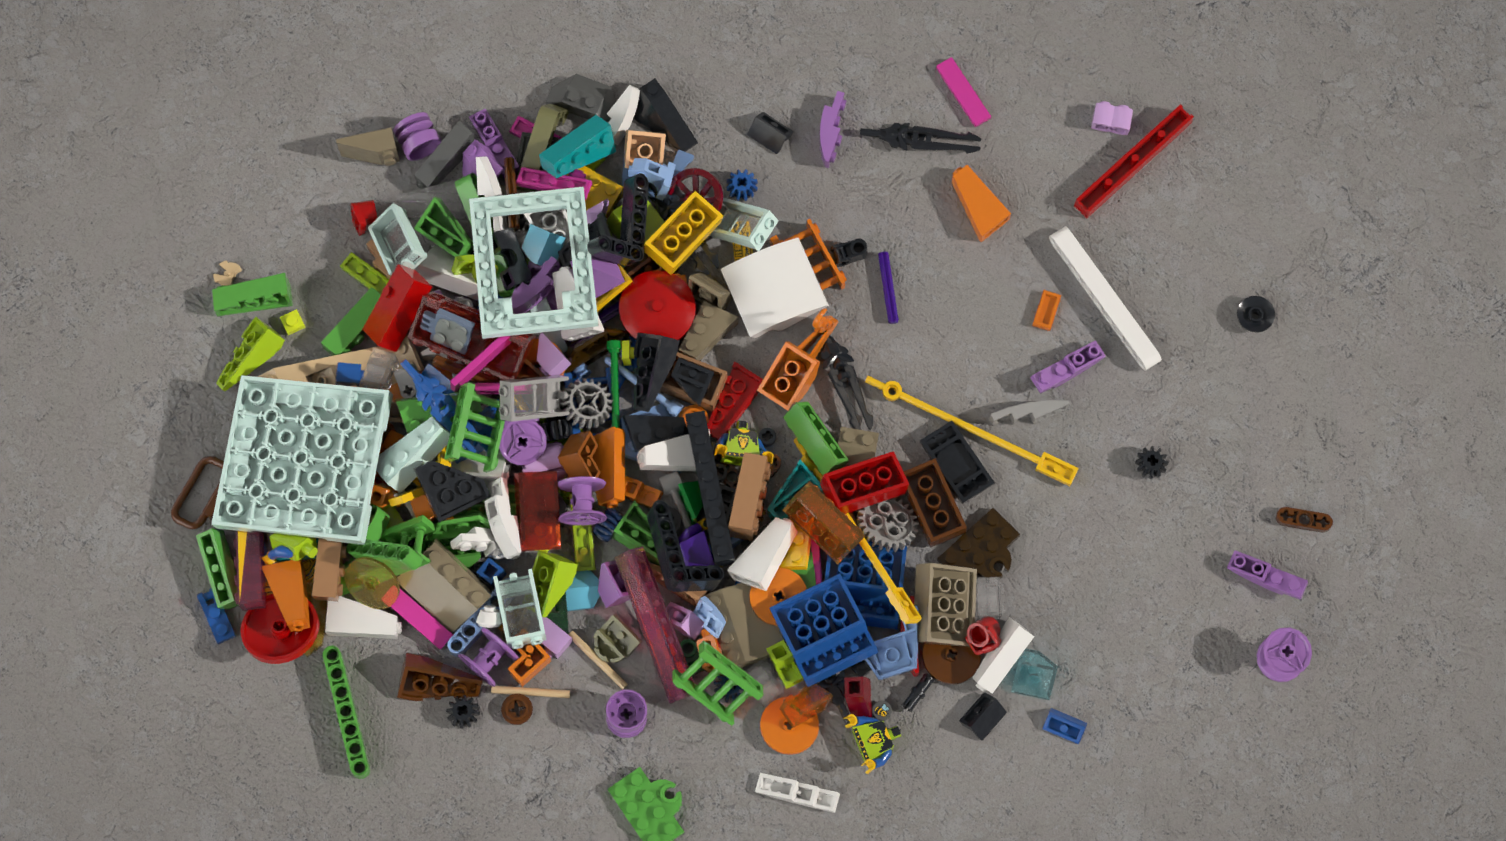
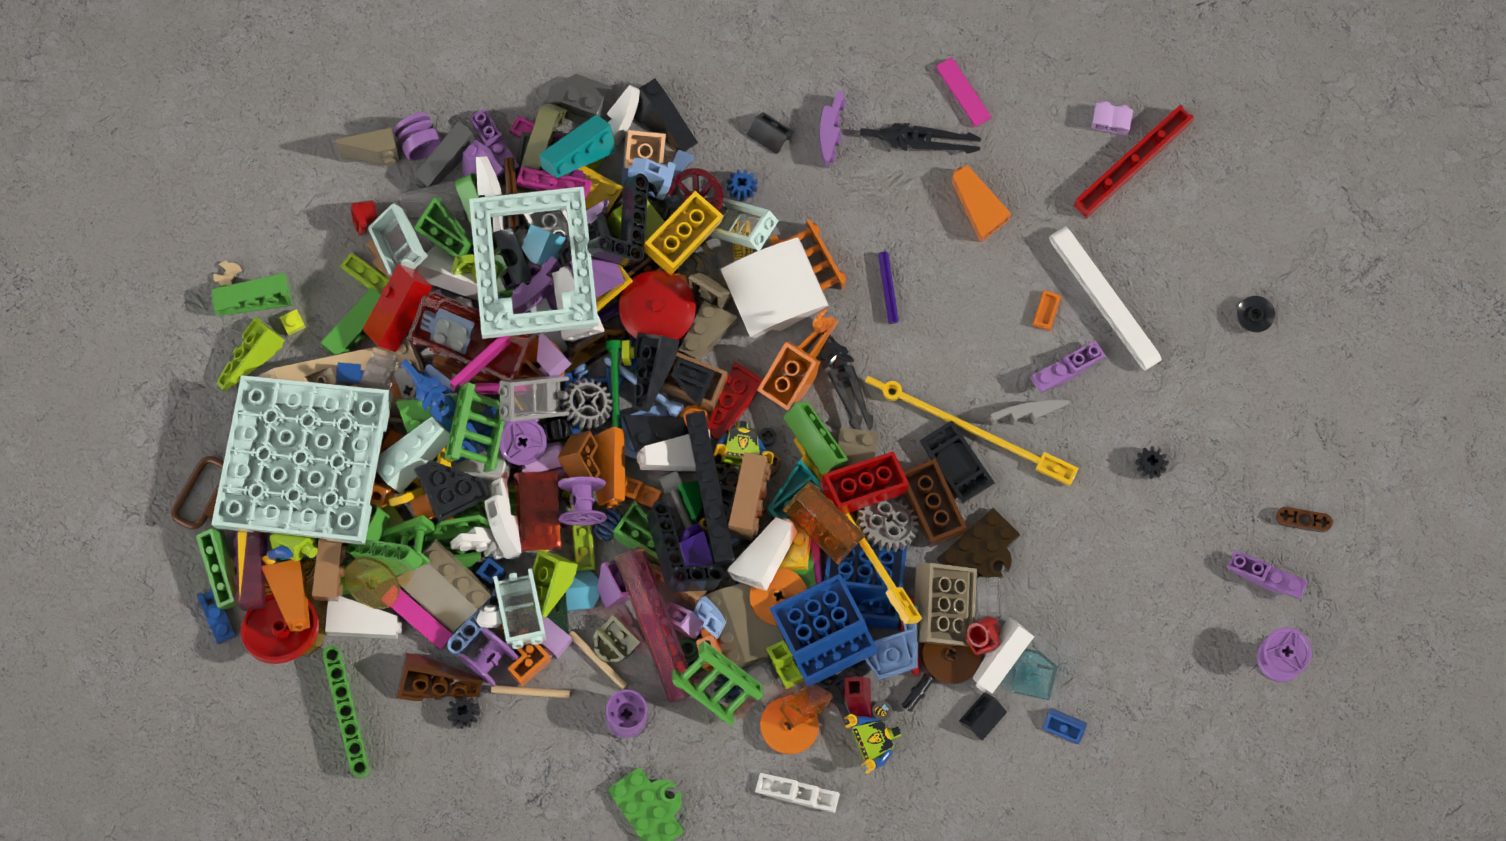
reddish brown gear [501,694,533,725] -> none
black piece [830,238,867,267] -> none

